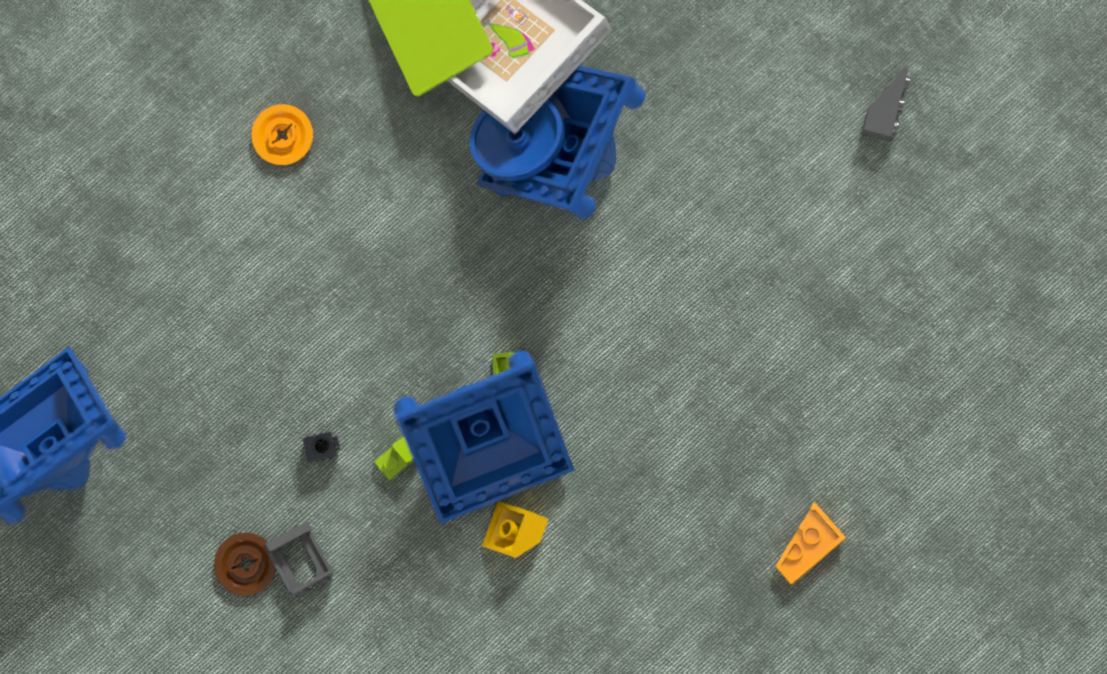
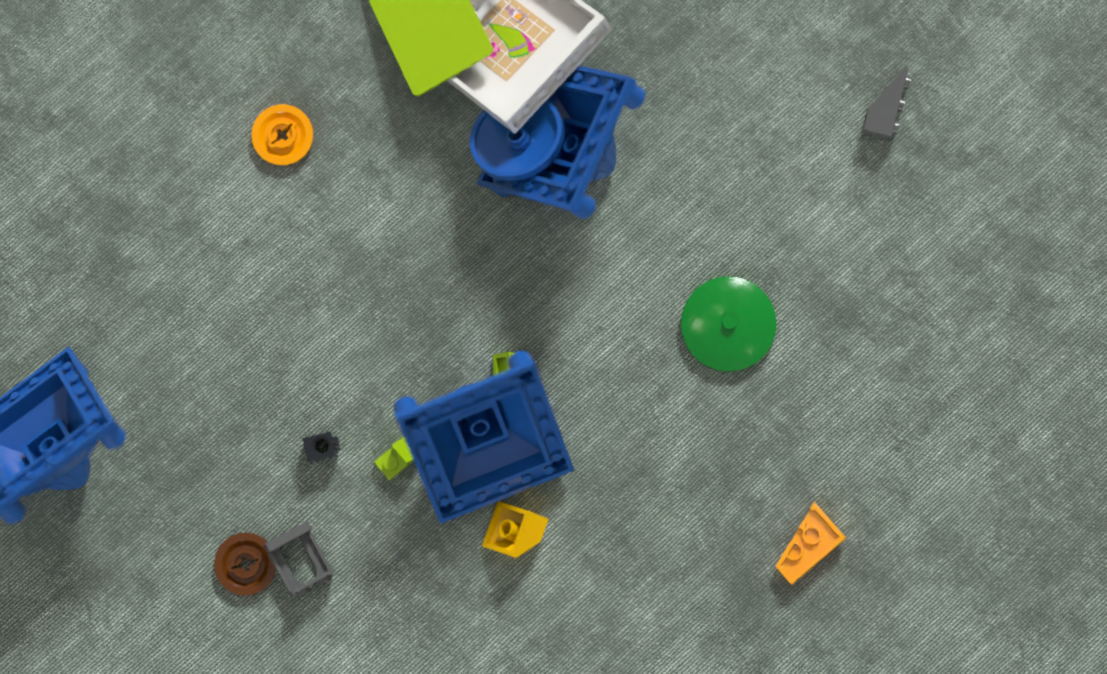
none -> green dish [681,276,776,372]

